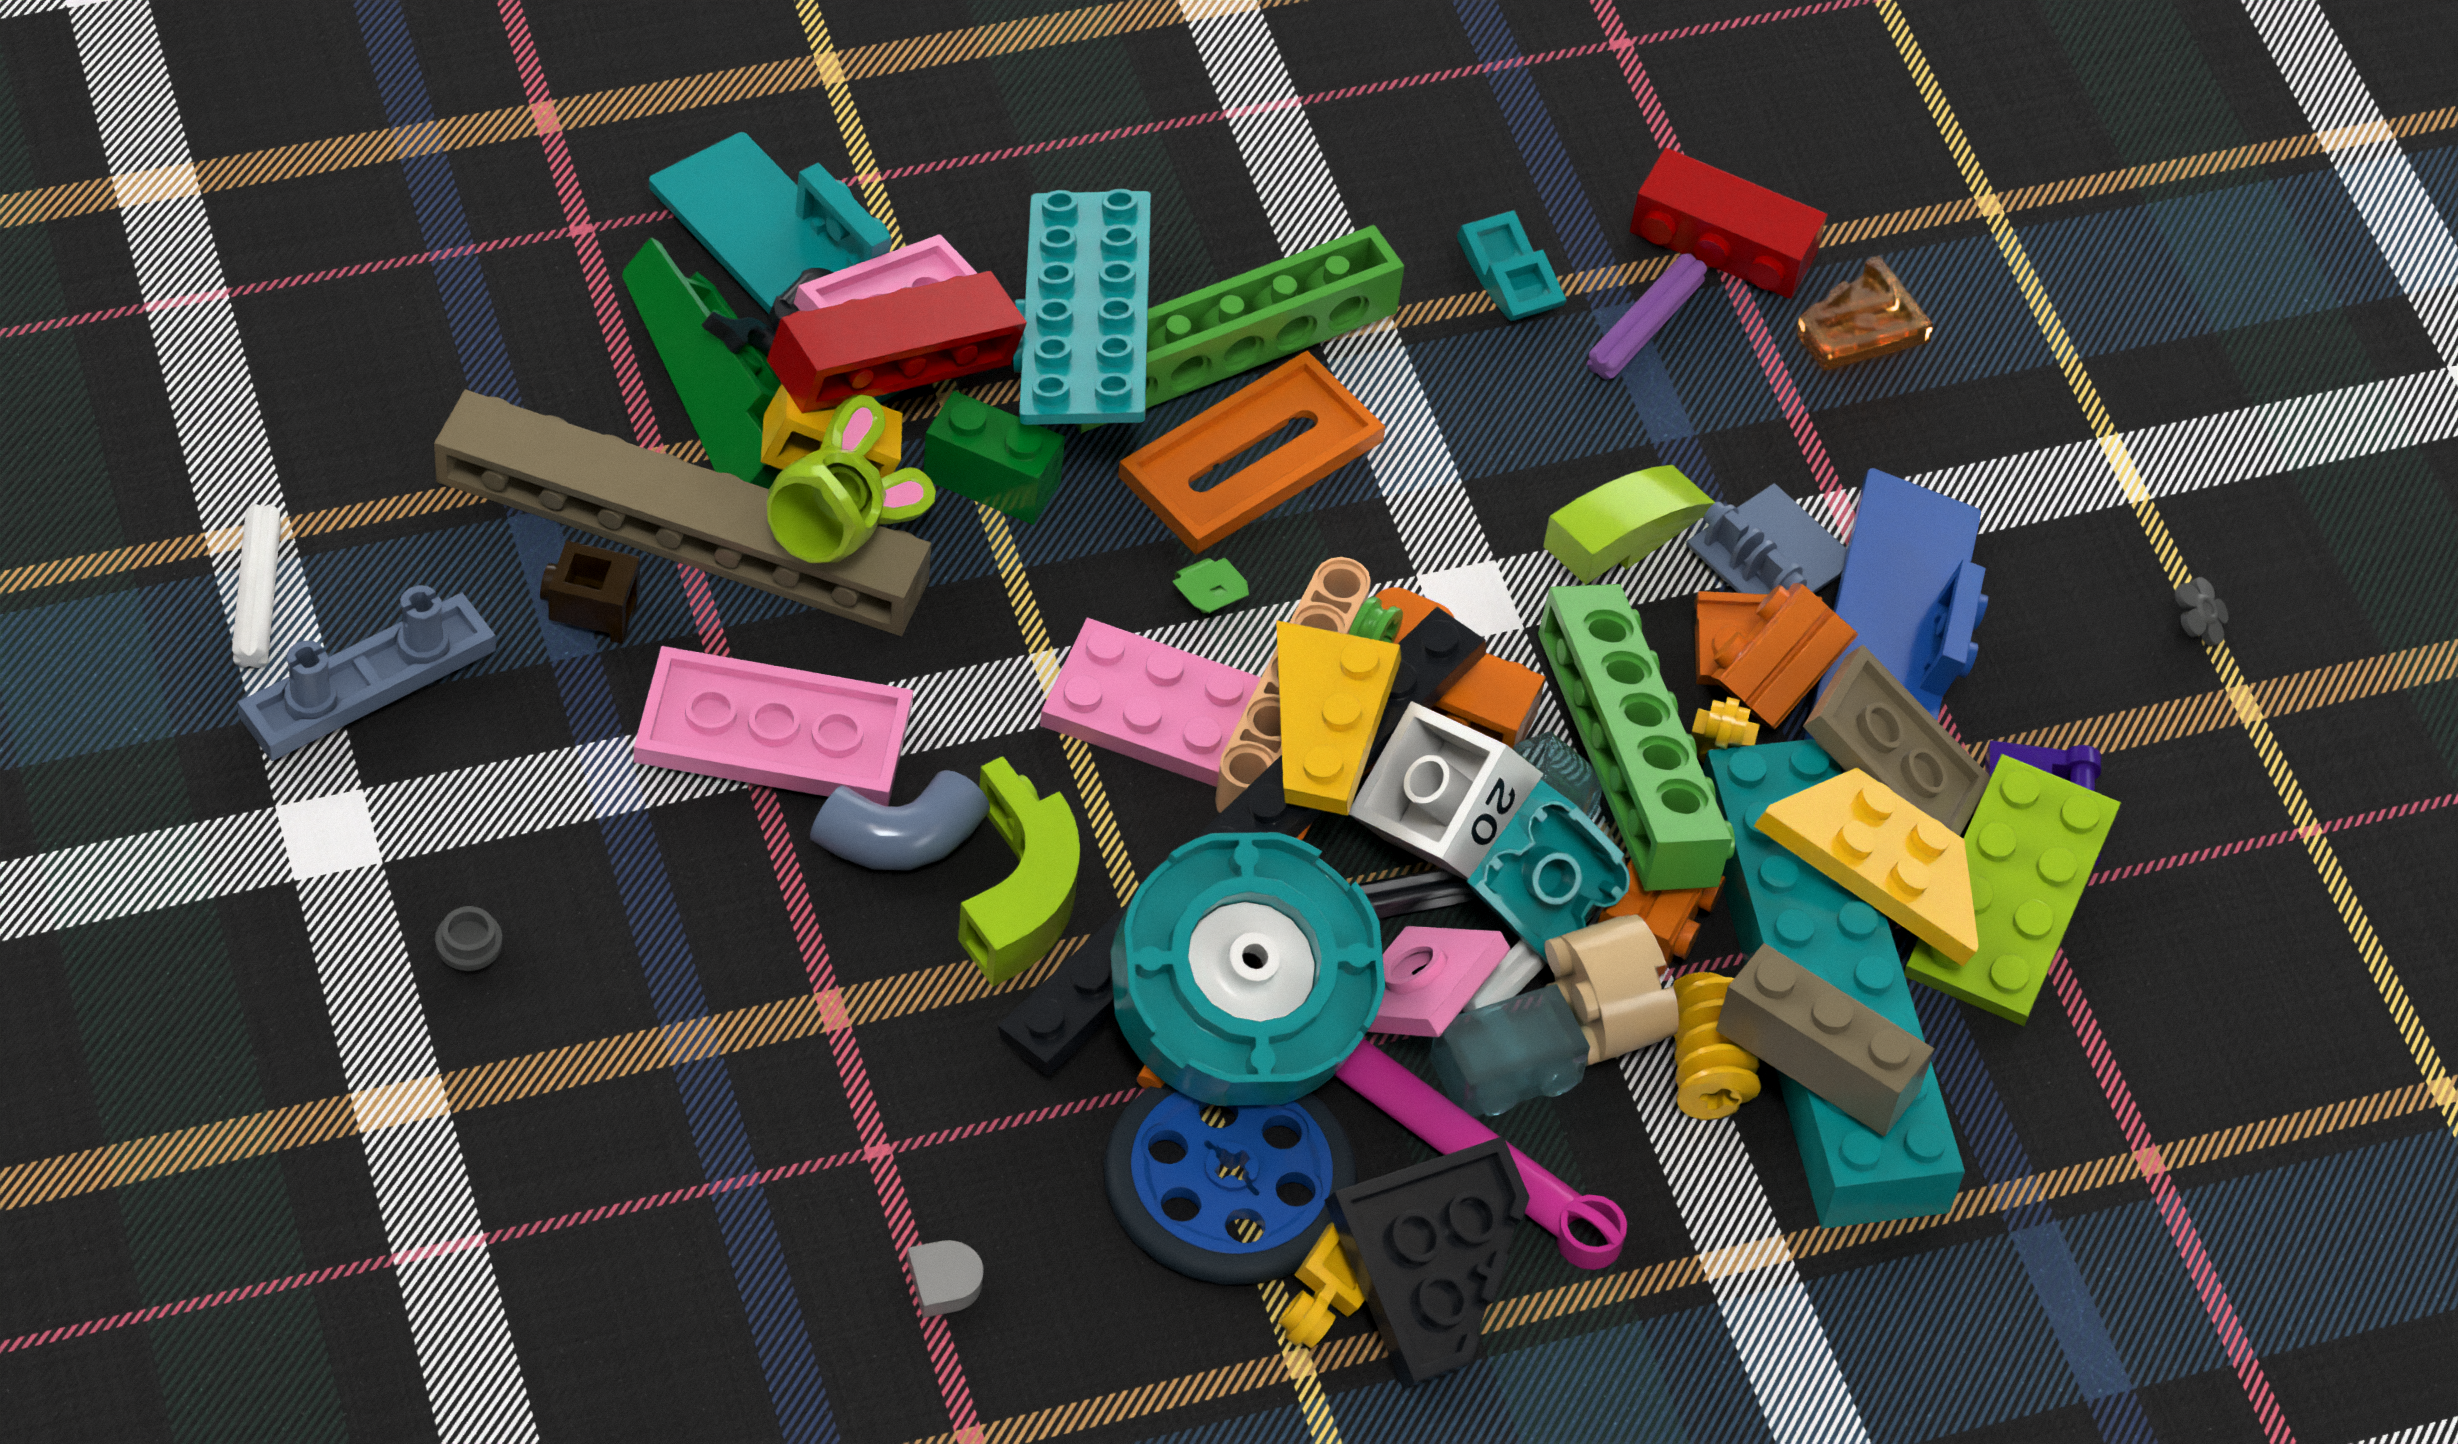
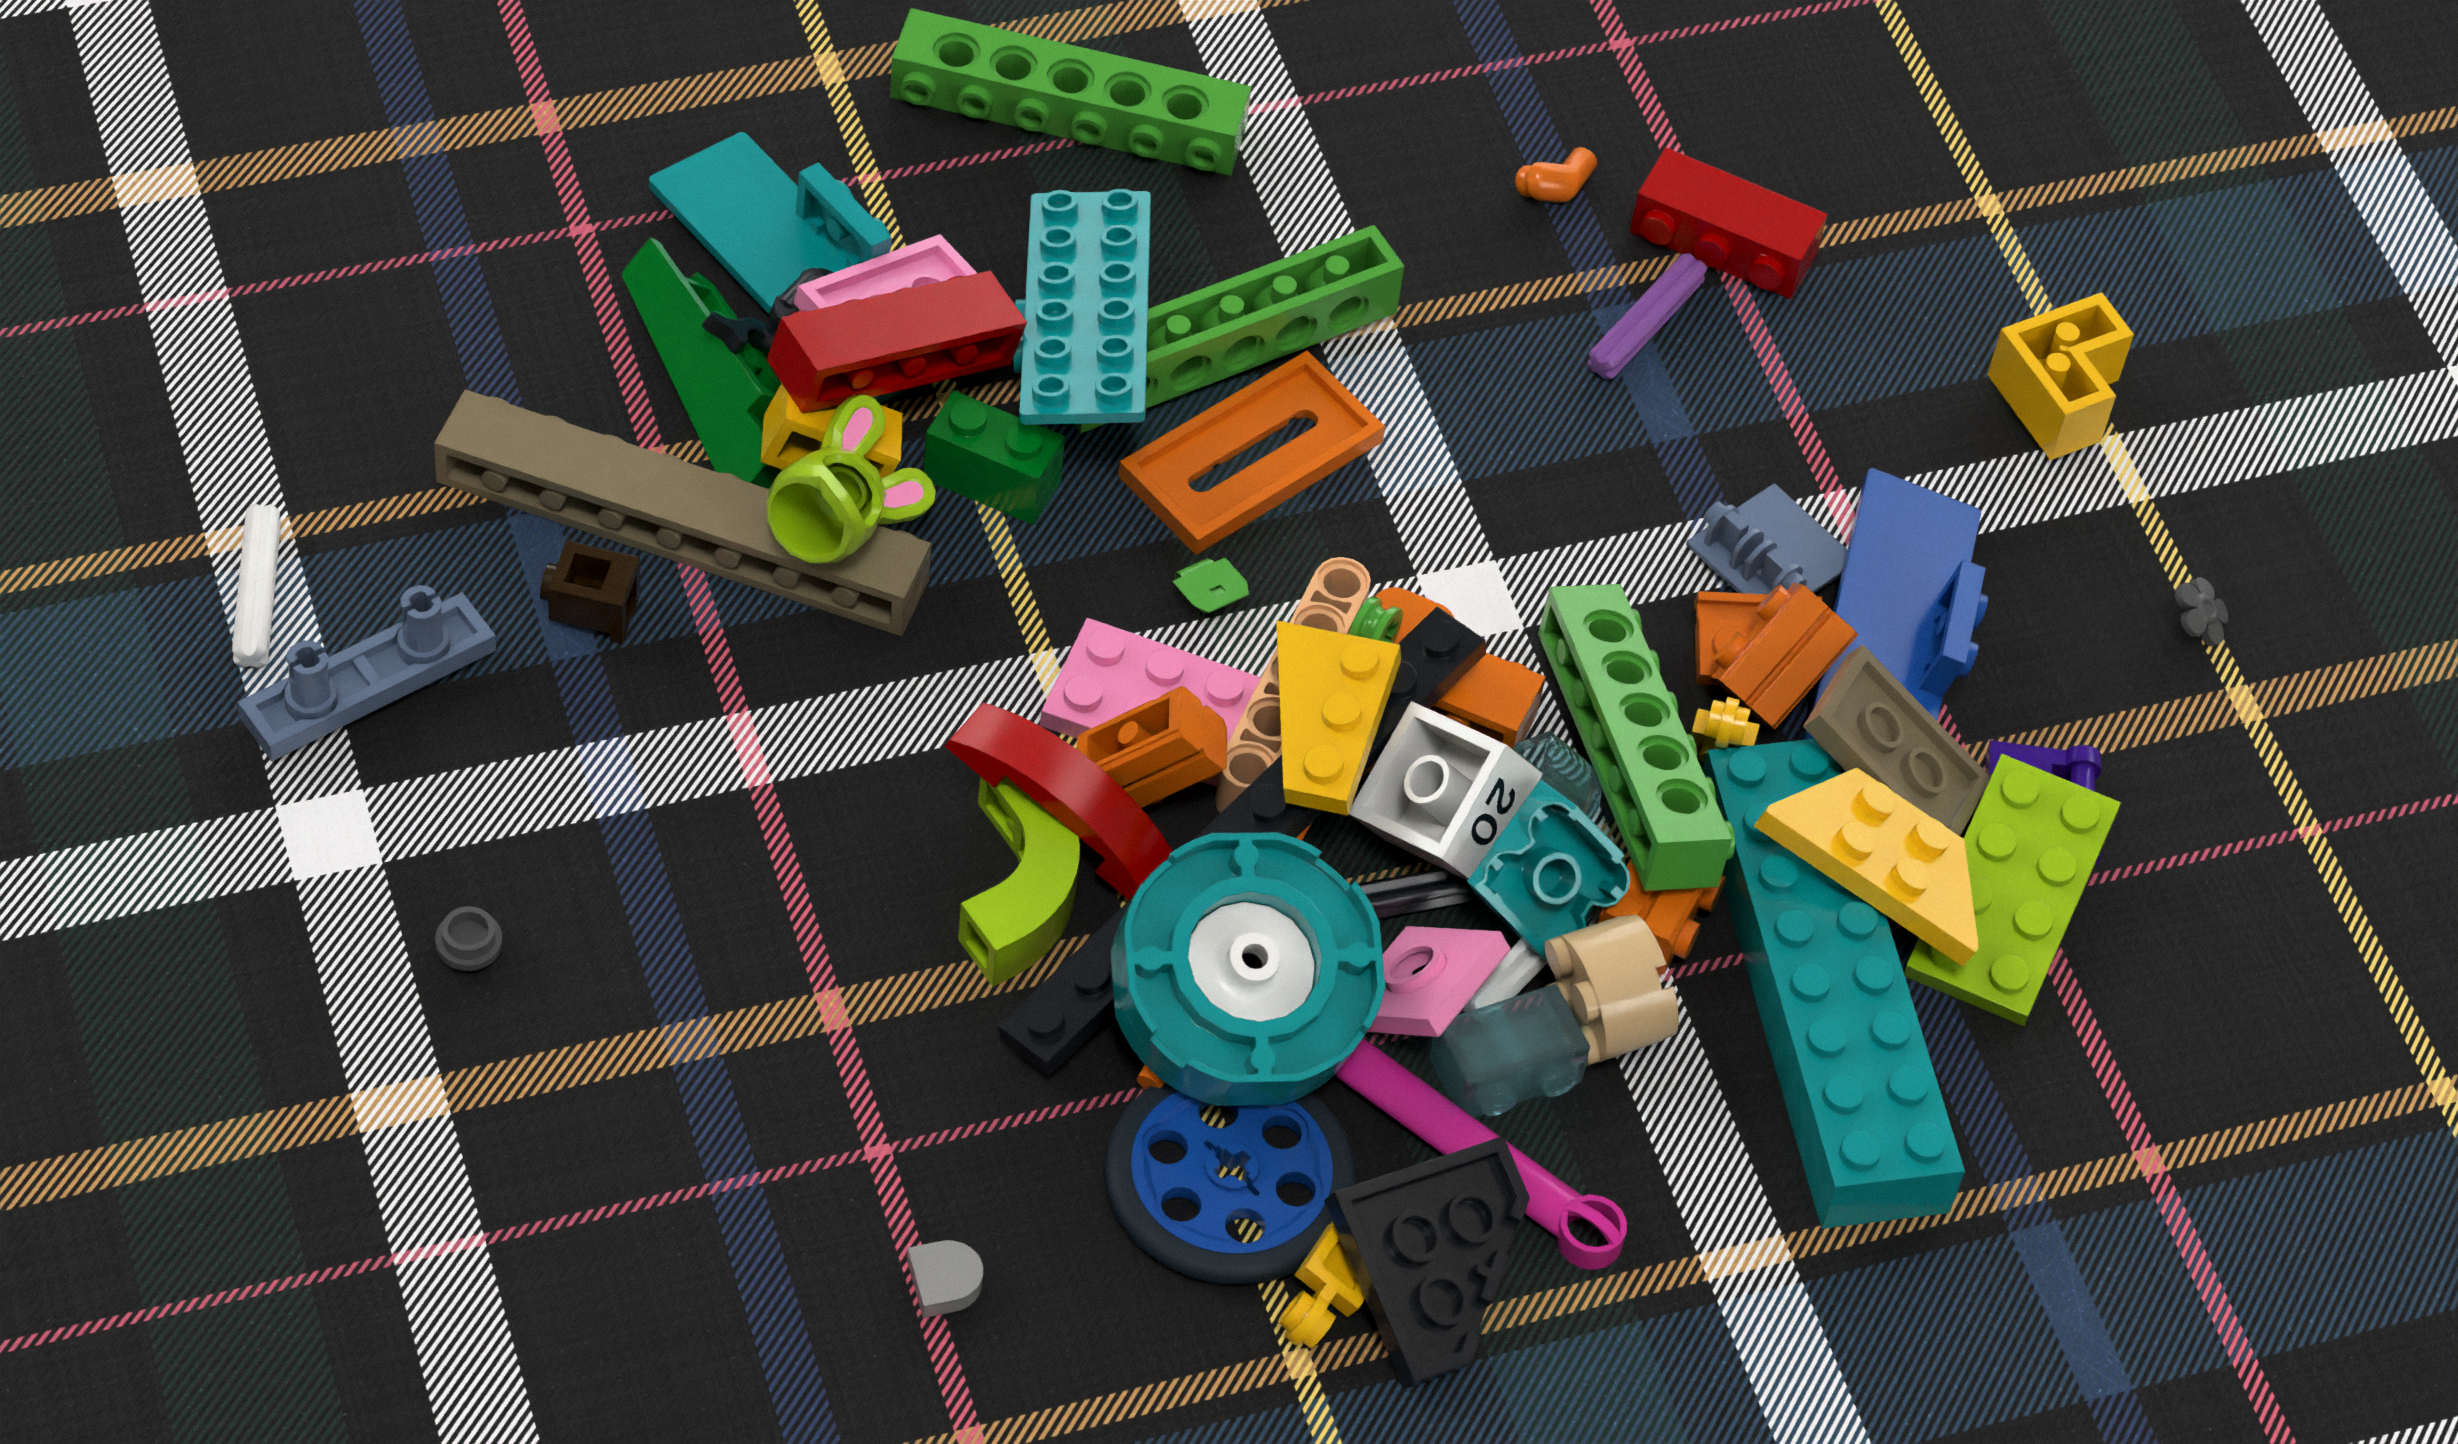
bright pink plate [634,646,913,806] -> none
sand blue cylinder [810,770,990,870] -> none
teal slope [1456,210,1566,321] -> none
lime slope [1543,465,1715,585] -> none
yellow piece [1673,972,1761,1121] -> none
dark tan brick [1716,943,1934,1137] -> none
clear orange wing [1797,255,1933,371] -> none
none -> bright green brick [890,8,1252,176]
none -> red slope [945,702,1173,900]
none -> orange brick [1077,685,1227,808]
none -> orange arm [1515,147,1598,203]
none -> yellow brick [1987,292,2134,460]

